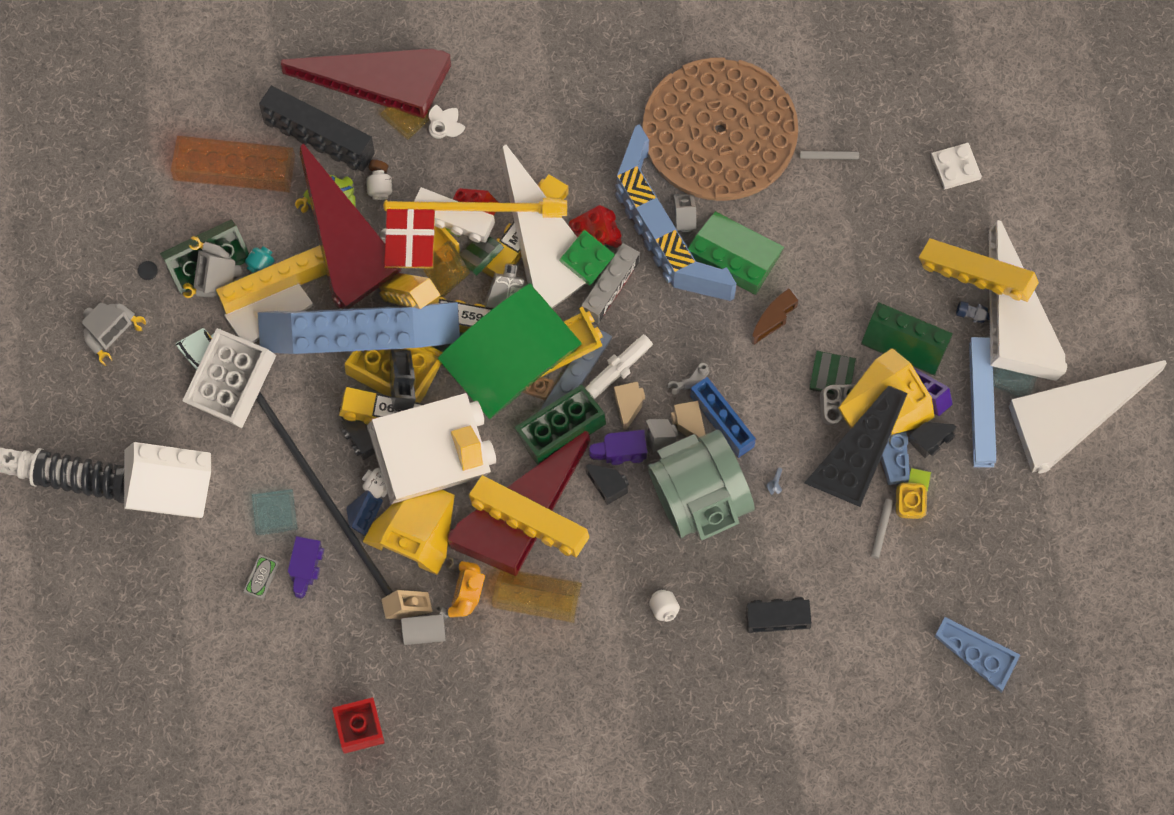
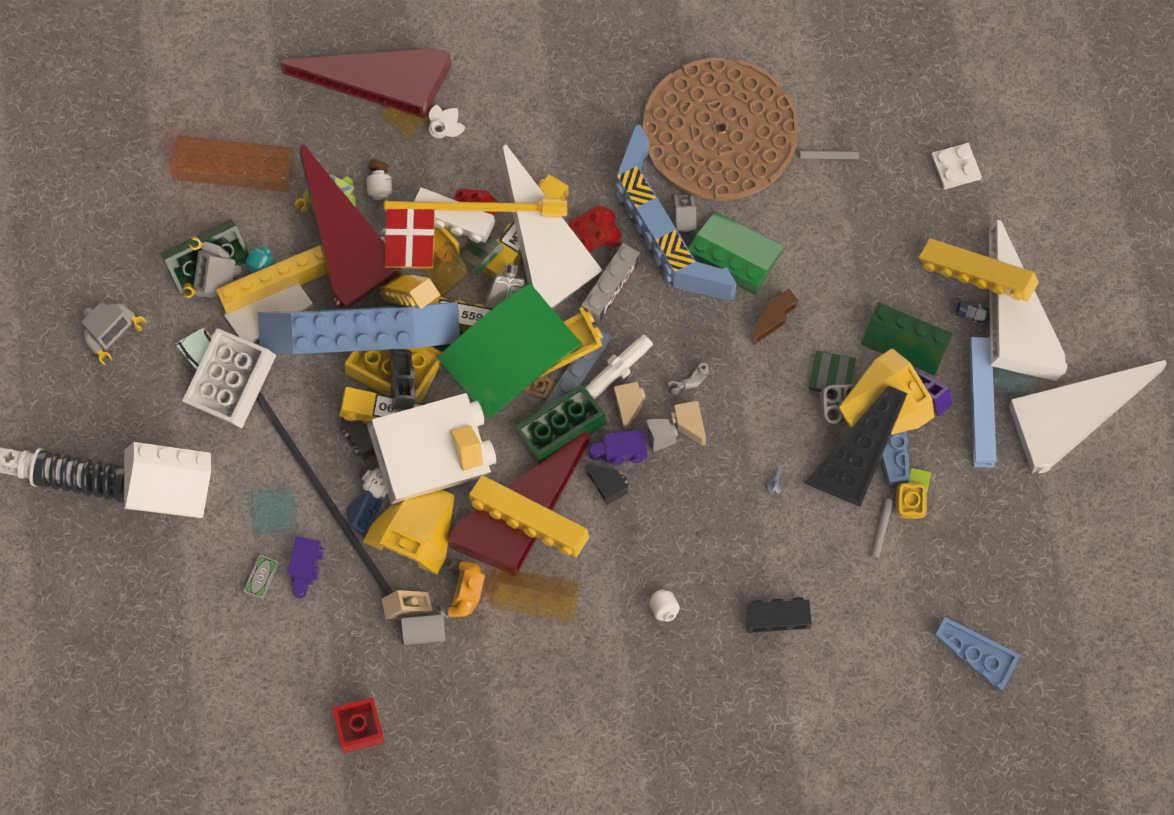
black piece [138,261,158,280] -> none
black brick [259,85,375,172] -> none
green plate [559,230,615,286] -> none
sand green cylinder [647,429,755,540] -> none
blue brick [690,377,756,458] -> none
black slope [908,422,957,458] -> none

